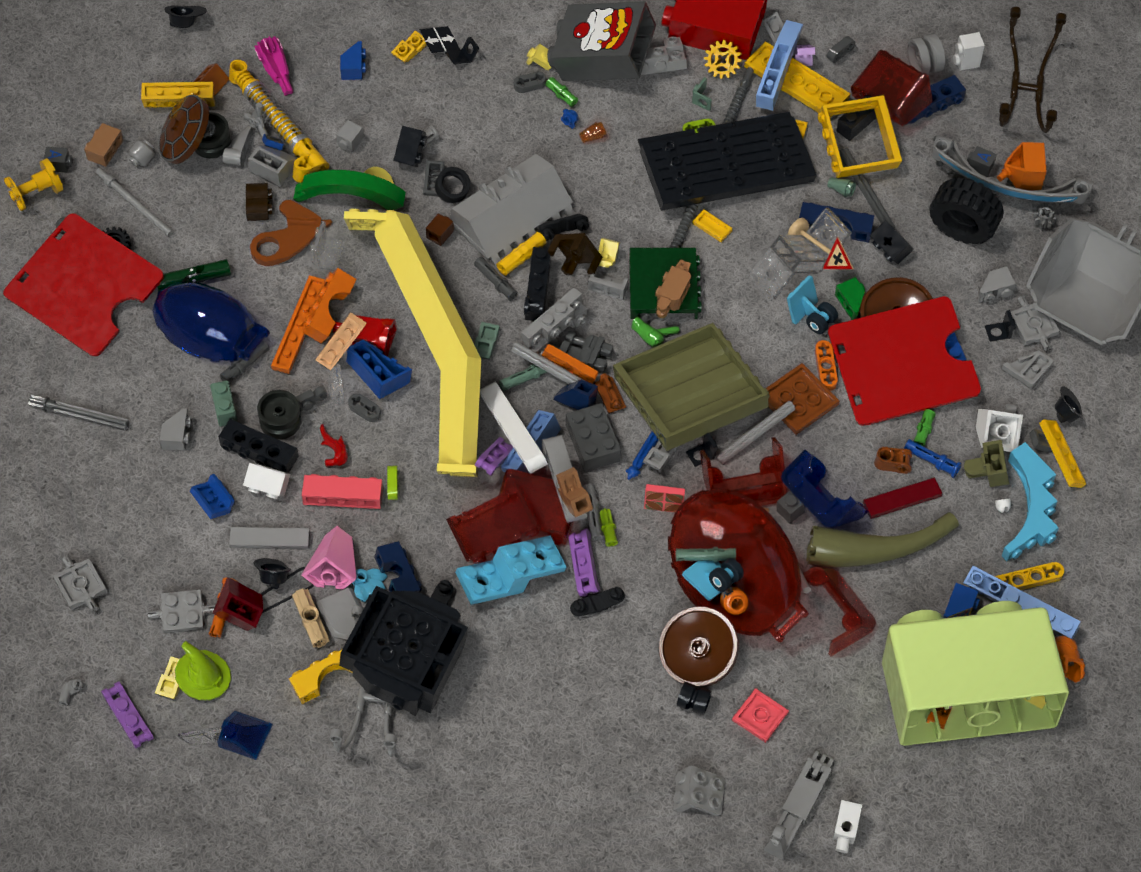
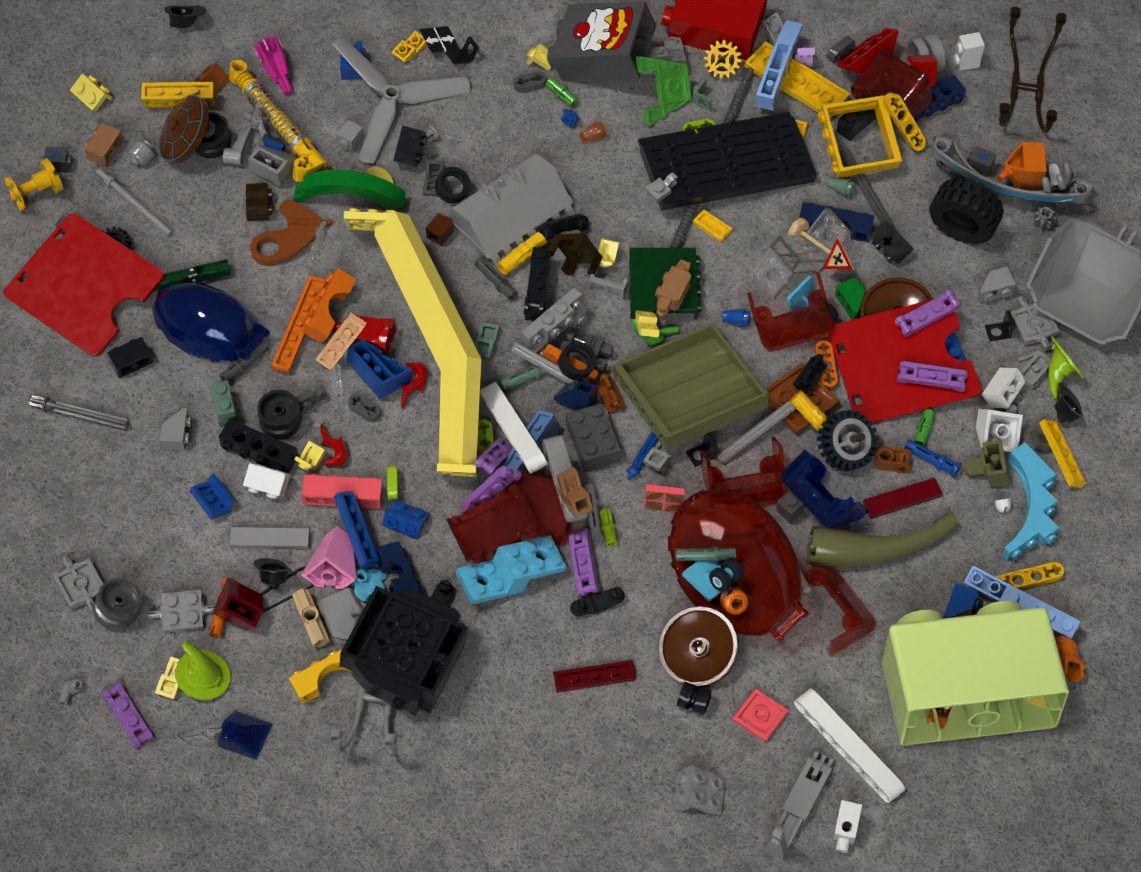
none -> light yellow bracket [70,73,113,112]
none -> flat silver wheel [93,578,142,630]
none -> black brick [107,337,153,378]
none -> light yellow bracket [294,441,327,471]
none -> light grey piece [332,37,471,165]
none -> blue brick [334,491,380,569]
none -> blue bracket [383,500,430,539]
none -> red piece [401,362,428,408]
none -> medium lavender plate [462,466,521,514]
none -> lime beam [477,419,494,454]
none -> dark red tile [553,660,636,693]
none -> black tyre [558,342,596,380]
none -> light yellow slope [635,310,660,337]
none -> bright green wing [636,56,692,126]
none -> light grey plate [645,172,678,203]
none -> blue cone [722,309,751,327]
none -> clear red windscreen [747,272,835,352]
none -> yellow axle [790,391,827,431]
none -> black hinge [793,354,828,393]
none -> white beam [794,688,905,803]
none -> wheel [817,410,879,471]
none -> red wedge [837,28,899,75]
none -> yellow beam [883,92,926,151]
none -> medium lavender plate [894,289,963,337]
none -> medium lavender plate [897,361,968,392]
none -> red slope [906,55,938,88]
none -> white brick [982,367,1026,409]
none -> light grey piece [1041,160,1072,193]
none -> lime piece [1048,336,1085,400]

